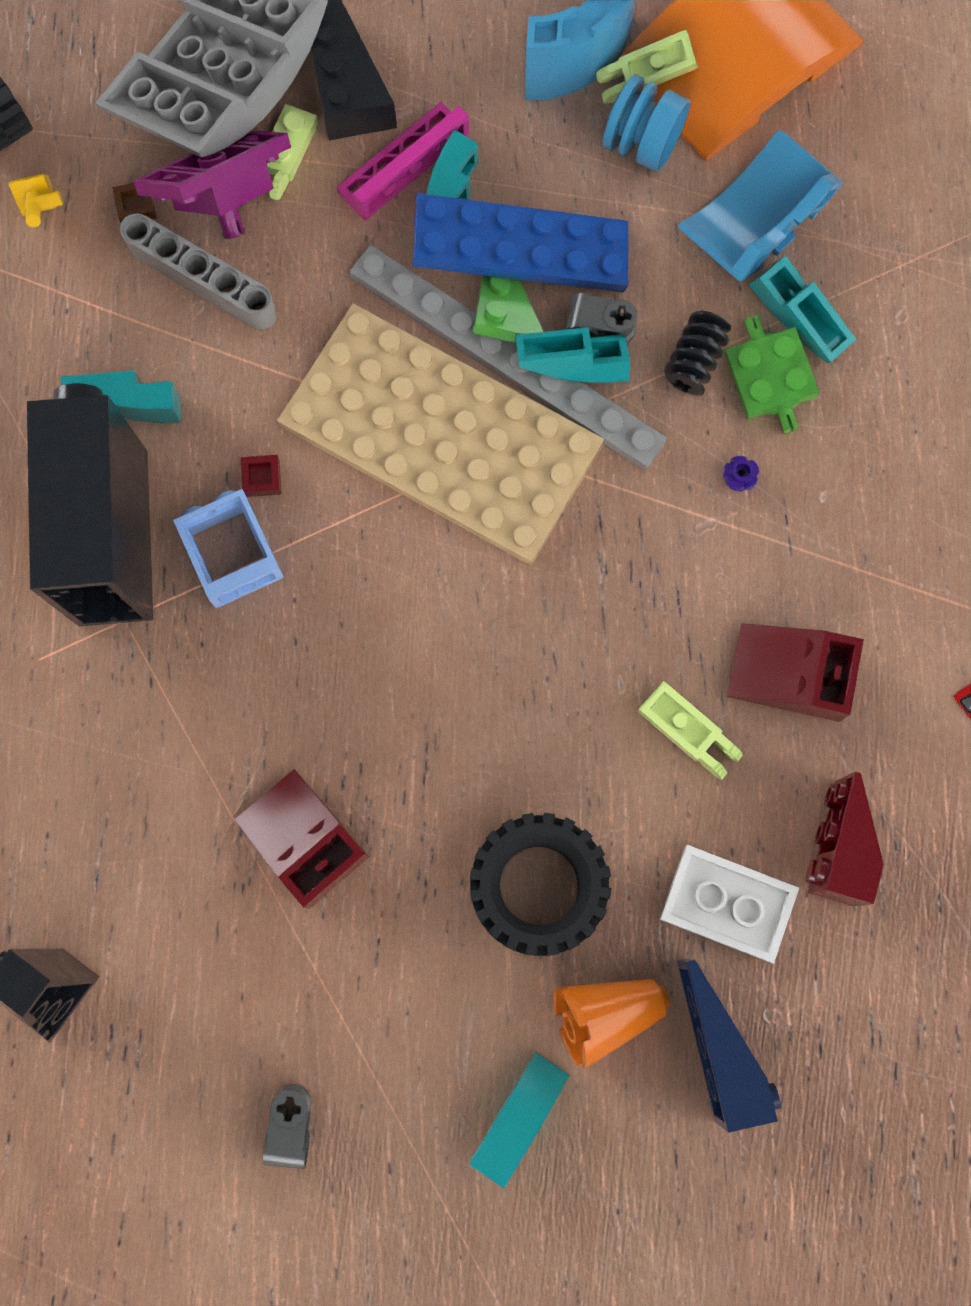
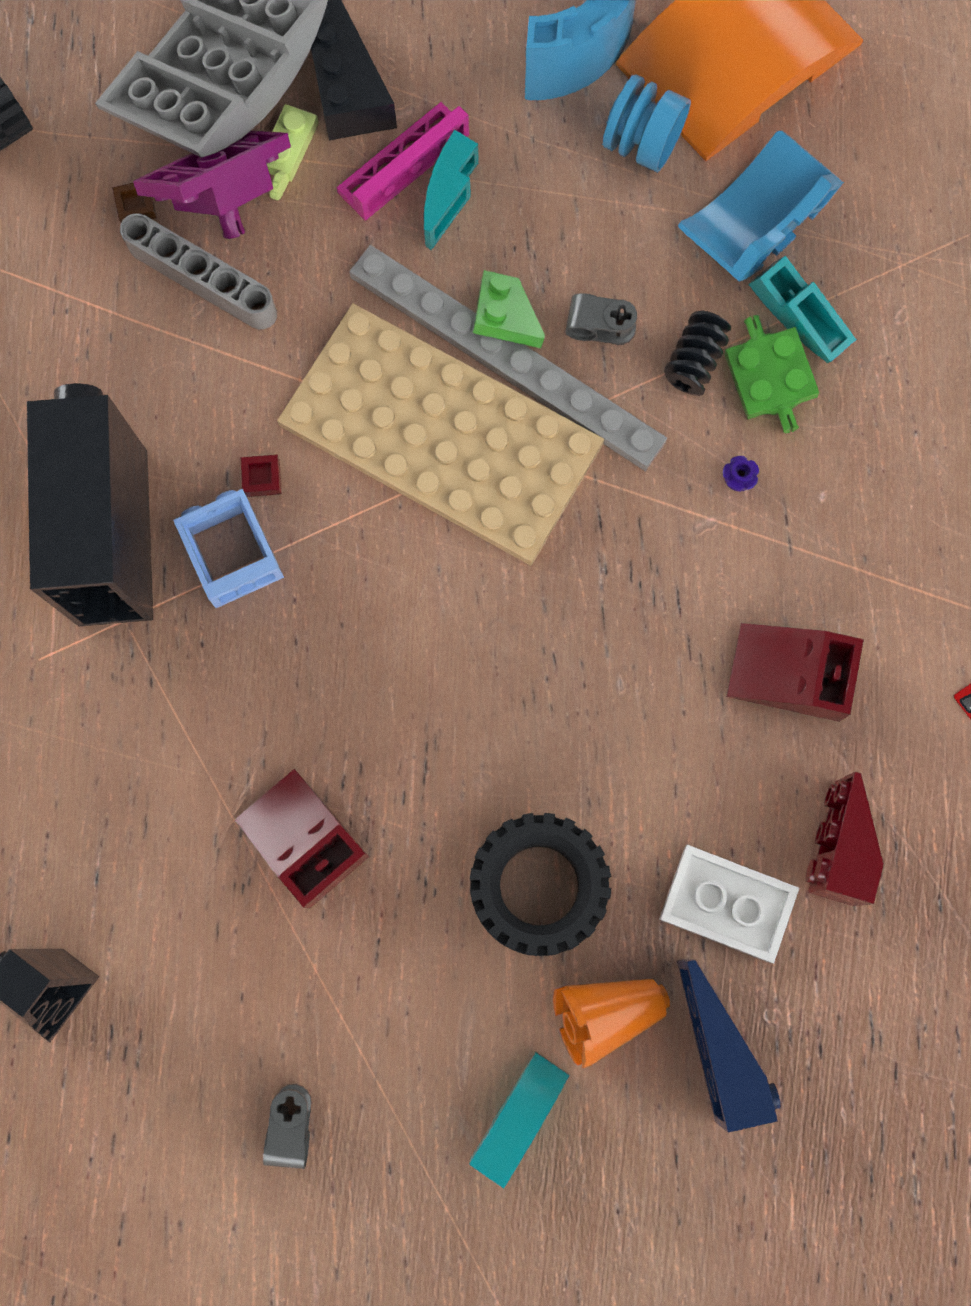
yellow arm [9,173,63,227] -> none
teal slope [61,370,181,423] -> none
blue plate [412,193,628,292] -> none
teal slope [515,327,630,383] -> none
yellowish green hinge [596,30,698,104] -> none
yellowish green hinge [637,681,743,780] -> none

